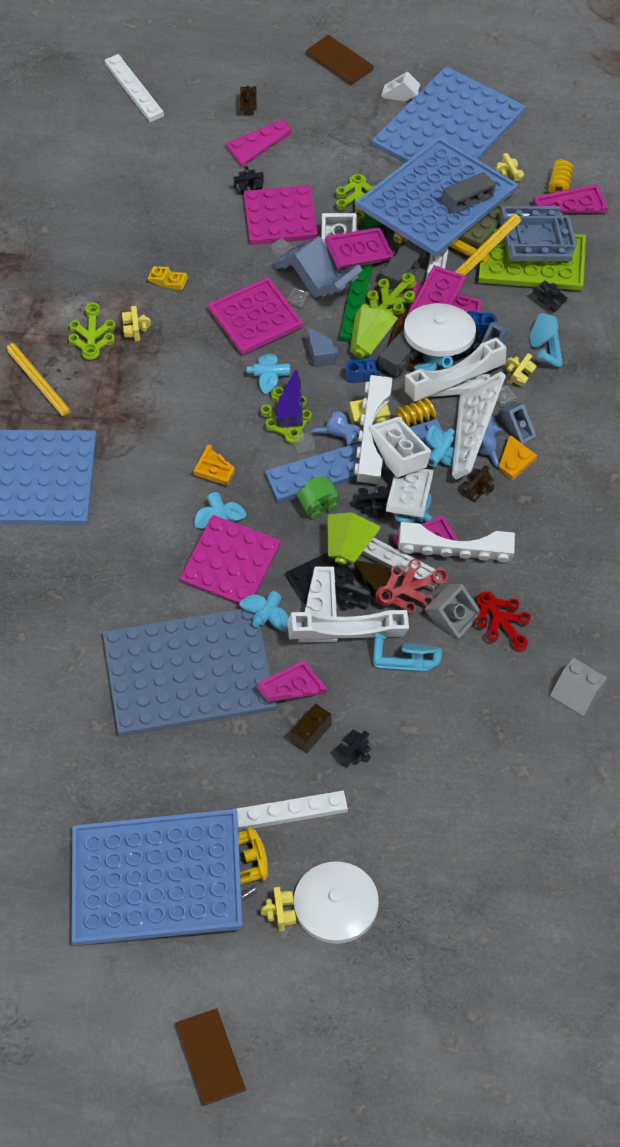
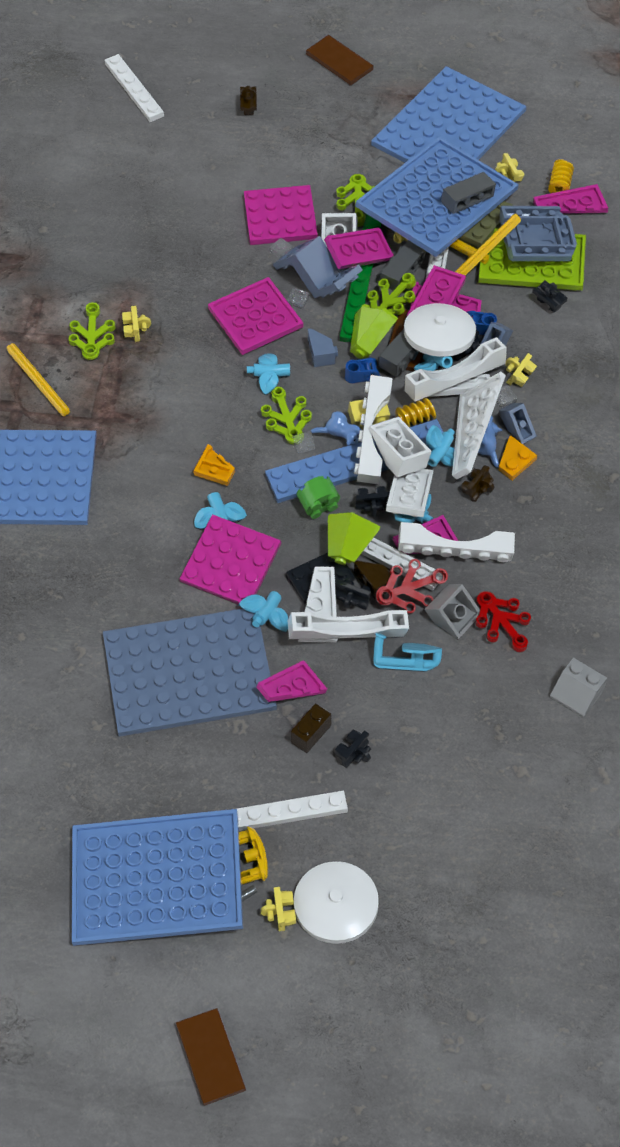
yellow slope [147,266,188,290] -> none
dark pink wing [226,119,292,168] -> none
black hips [233,166,264,195] -> none
dark purple slope [275,370,303,428] -> none
white slope [381,72,420,102] -> none
medium azure piece [530,313,563,368] -> none

